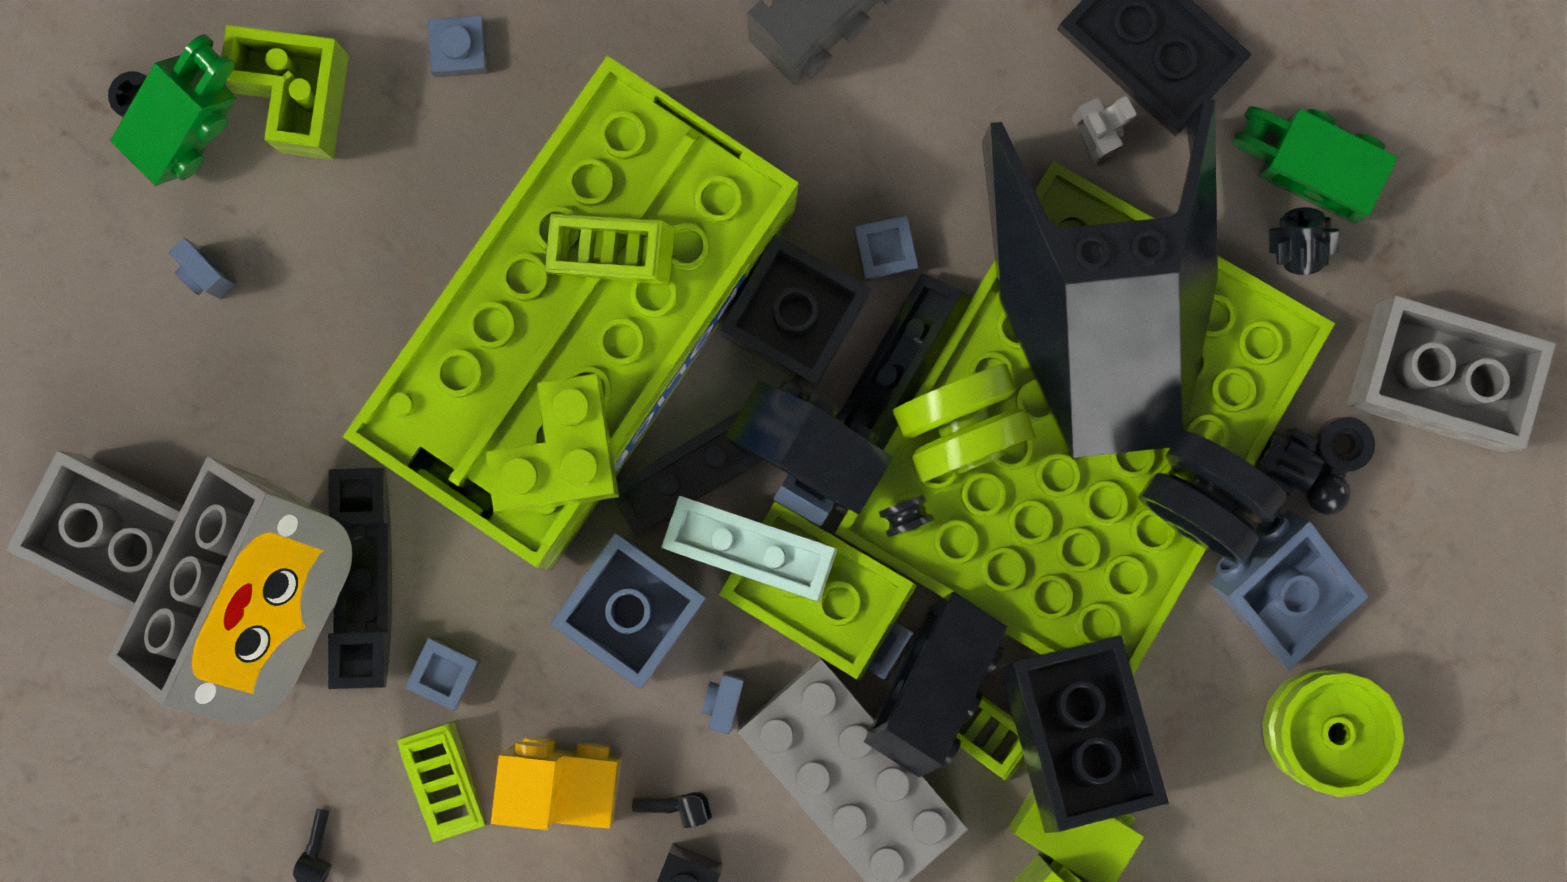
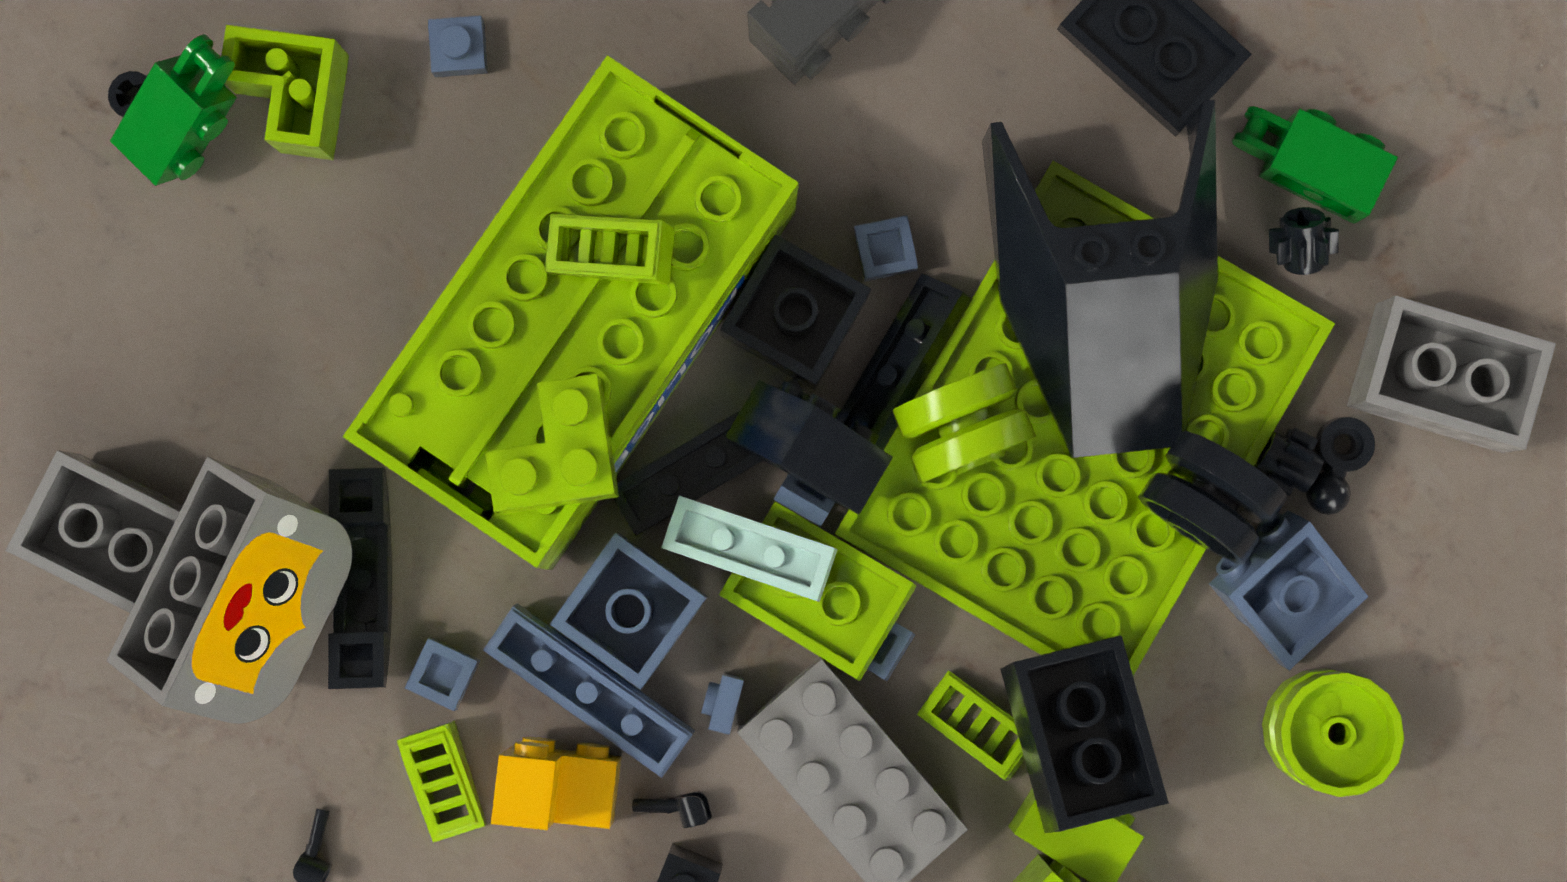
sand blue plate [168,238,236,299] -> none
black brick [864,591,1008,777] -> none
black bush [878,494,934,538] -> none
light grey plate [1071,95,1137,165] -> none
none -> sand blue brick [483,603,695,778]

